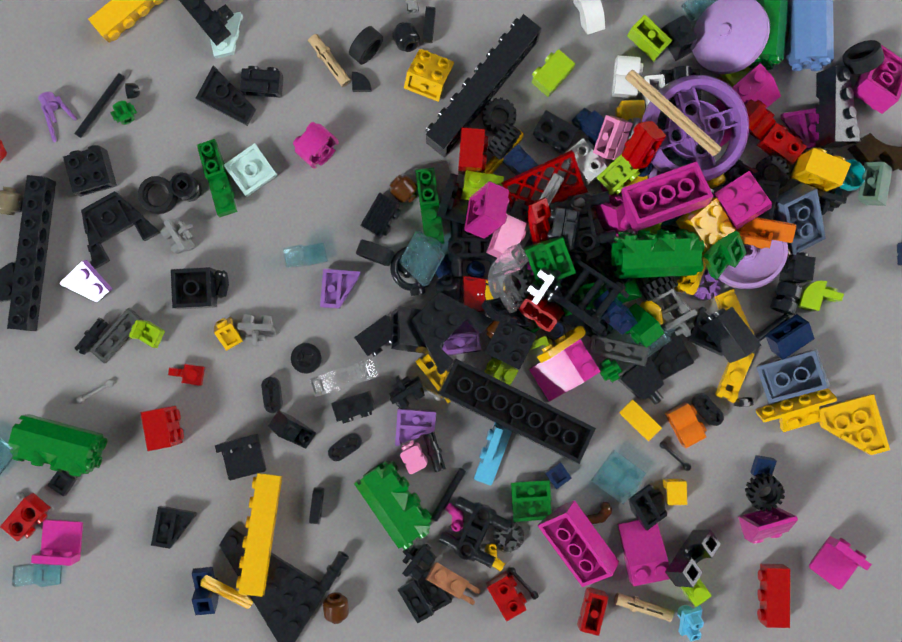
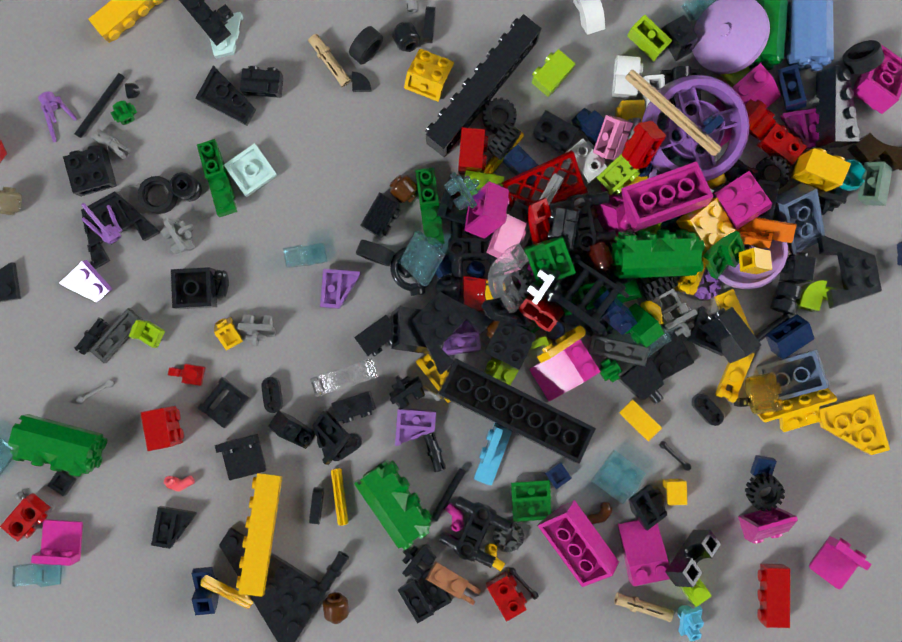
black brick [7,175,56,331] -> none
black gear [291,343,322,374] -> none
dark pink brick [293,122,339,169] -> none
bright pink brick [400,440,428,474] -> none
red brick [577,587,609,636] -> none
orange brick [665,402,707,448] -> none
none -> medium lavender plant [81,203,123,245]
none -> light grey pin [91,129,130,159]
none -> coral arm [164,475,195,492]
none -> black plate [197,377,249,428]
none -> black wing [312,411,351,465]
none -> yellow axle [331,468,349,526]
none -> clear light blue hips [444,172,479,210]
none -> clear red brick [589,241,614,272]
none -> dark blue plate [701,114,725,135]
none -> yellow brick [739,248,772,275]
none -> clear yellow brick [745,372,784,415]
none -> dark blue brick [777,64,807,112]
none -> black wing [817,235,882,309]

